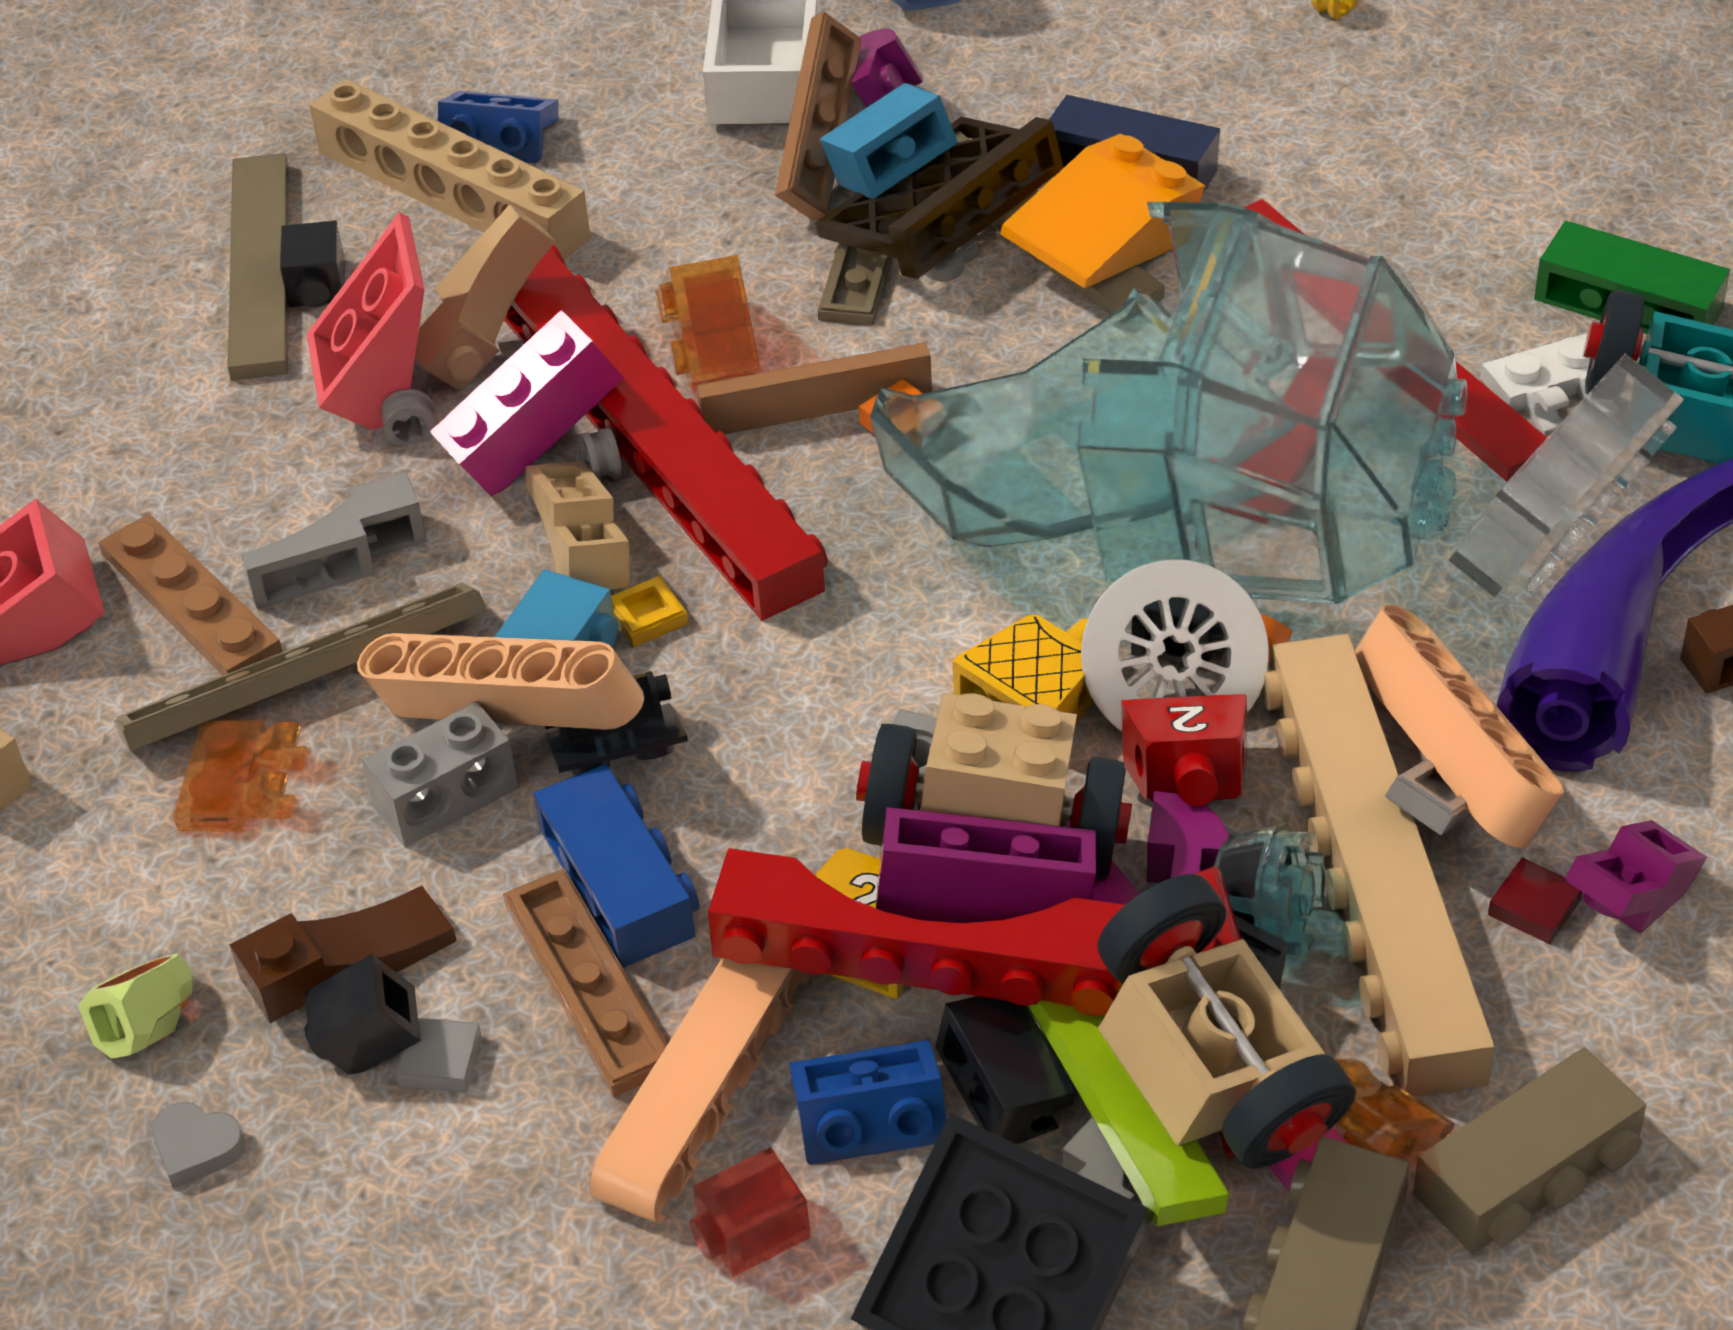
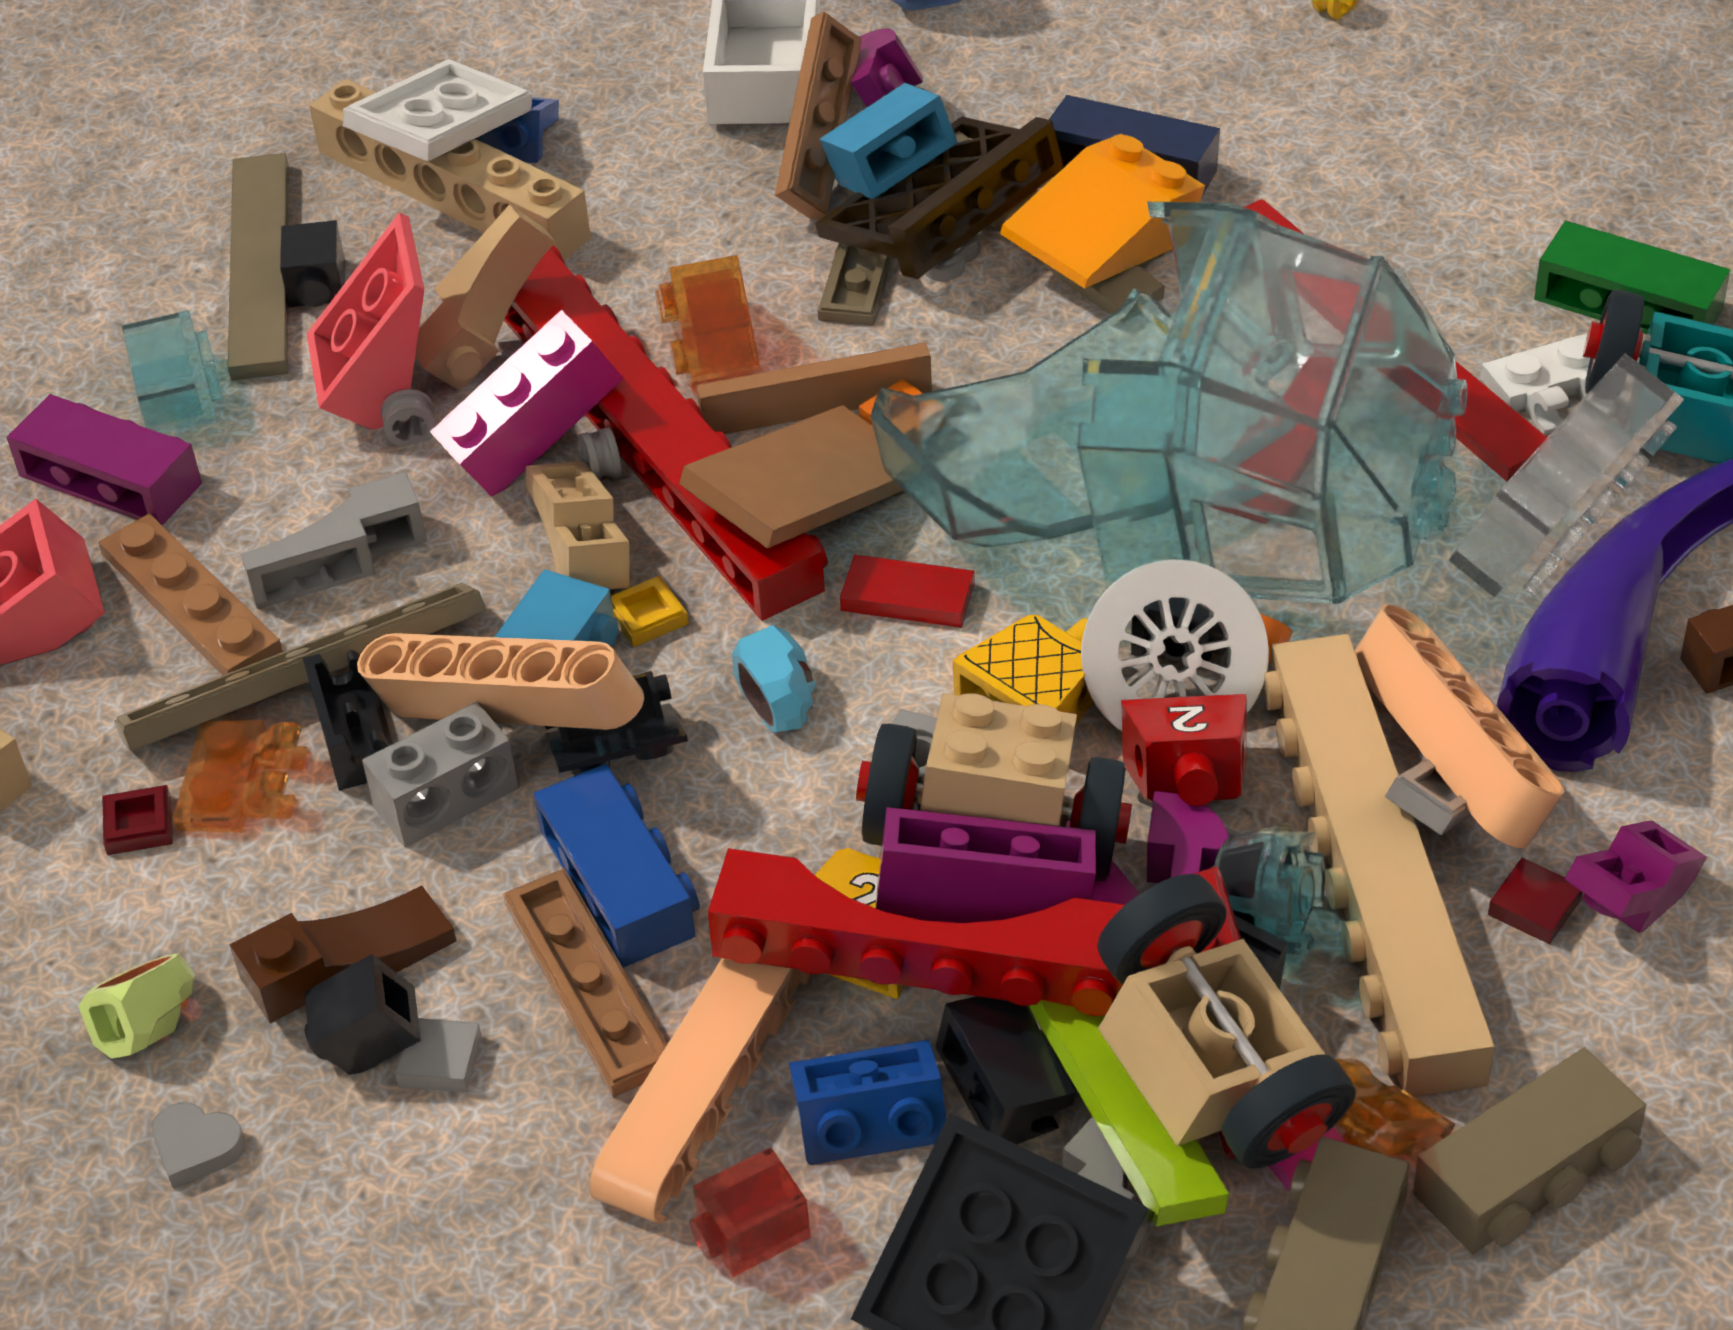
none -> magenta brick [6,394,202,525]
none -> dark red tile [102,785,173,855]
none -> clear light blue brick [121,310,224,433]
none -> black hinge [303,650,393,791]
none -> white tile [343,59,532,162]
none -> medium nougat tile [679,405,930,548]
none -> medium azure rock [732,625,816,732]
none -> red tile [839,554,975,628]

